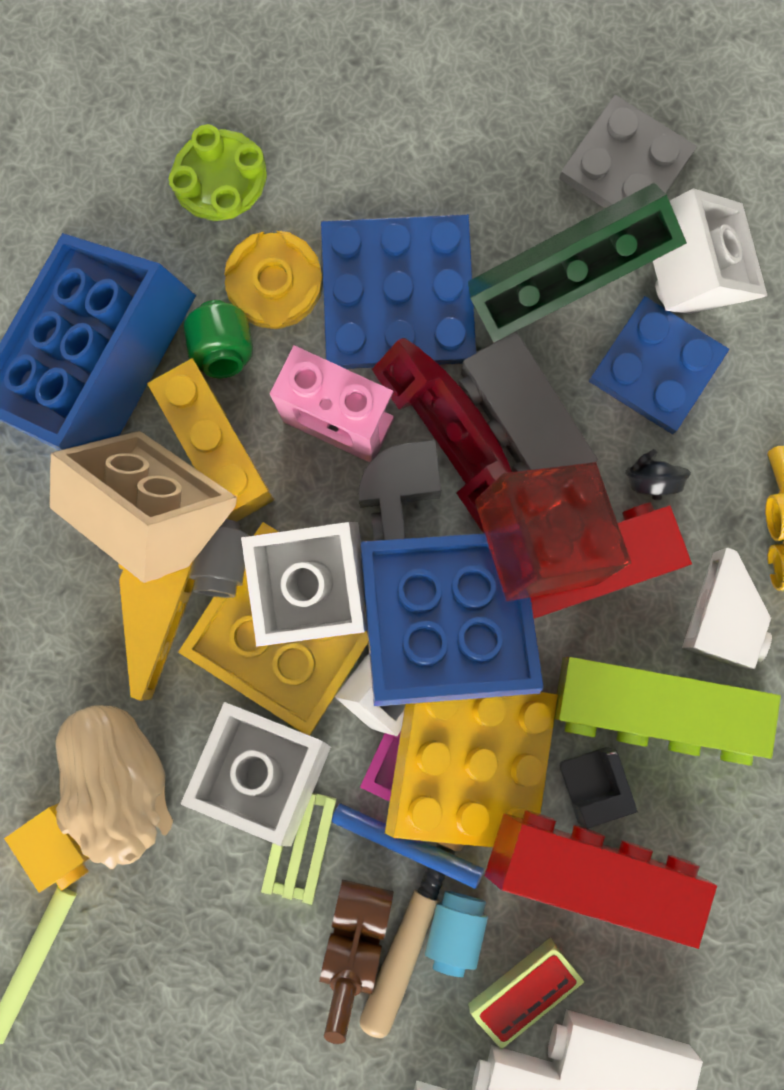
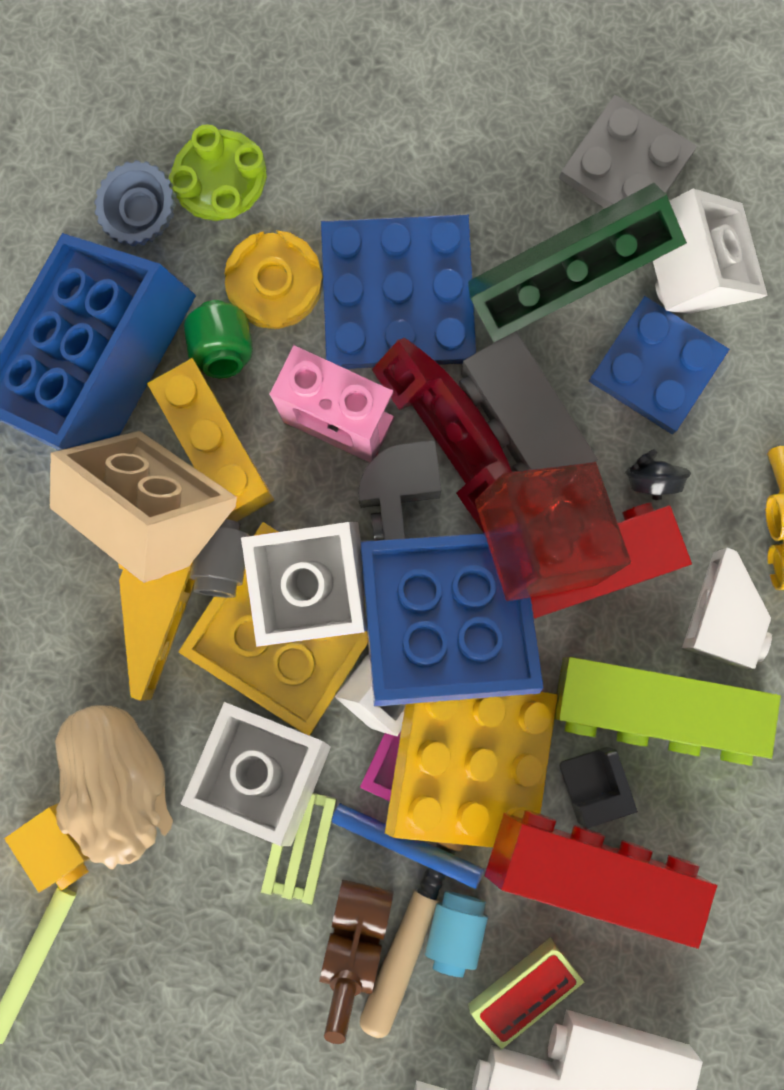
none -> sand blue hat [94,160,176,246]

